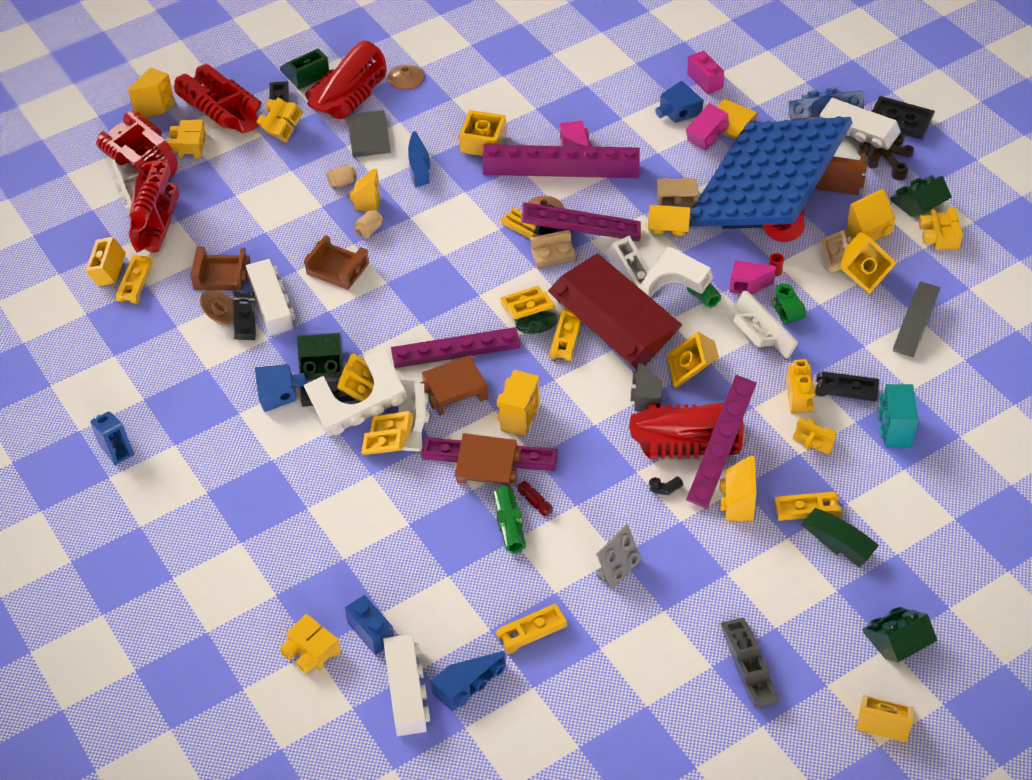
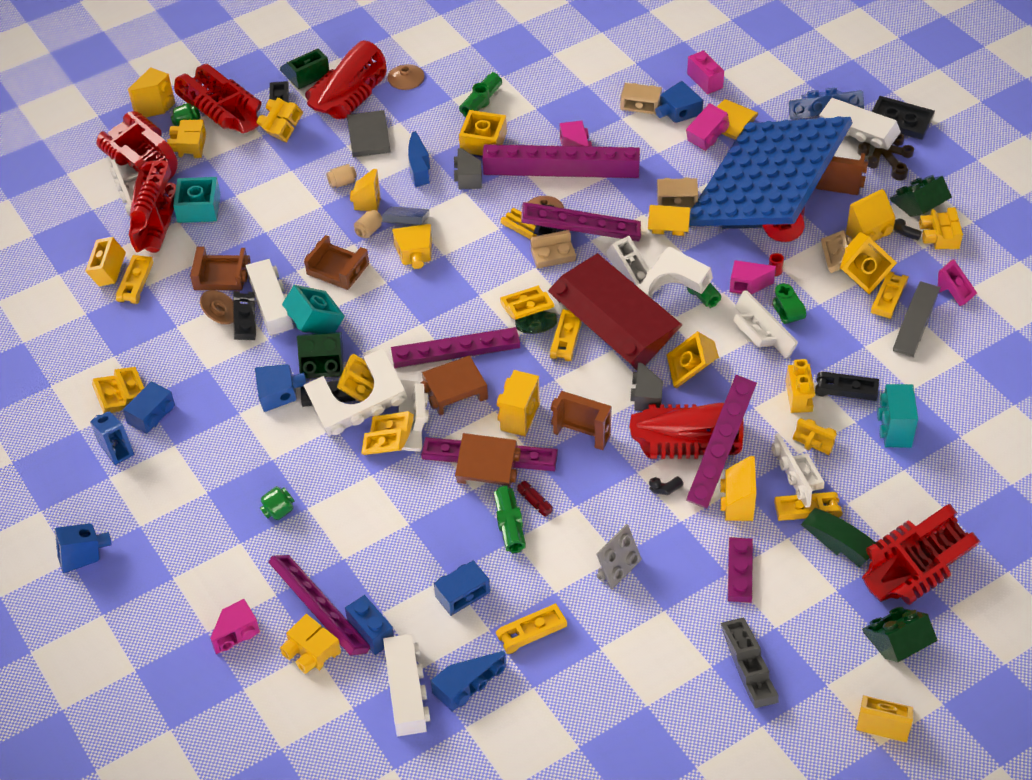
none -> blue torso [54,523,112,573]
none -> yellow slope [92,367,144,413]
none -> blue brick [123,381,175,434]
none -> green head [171,103,201,126]
none -> teal brick [173,177,221,223]
none -> dark pink slope [210,599,260,654]
none -> green head [260,486,295,520]
none -> magenta tile [268,555,371,656]
none -> teal brick [282,285,345,334]
none -> dark blue tile [382,206,429,225]
none -> yellow torso [392,224,432,269]
none -> blue brick [434,560,490,616]
none -> dark grey slope [454,148,482,189]
none -> green piece [459,72,502,117]
none -> dark orange panel [551,391,612,450]
none -> tan brick [620,83,662,115]
none -> magenta plate [727,537,753,603]
none -> white bracket [772,434,824,507]
none -> red connector [862,504,981,605]
none -> yellow plate [871,271,909,319]
none -> black arm [893,218,922,241]
none -> dark pink slope [938,259,977,306]

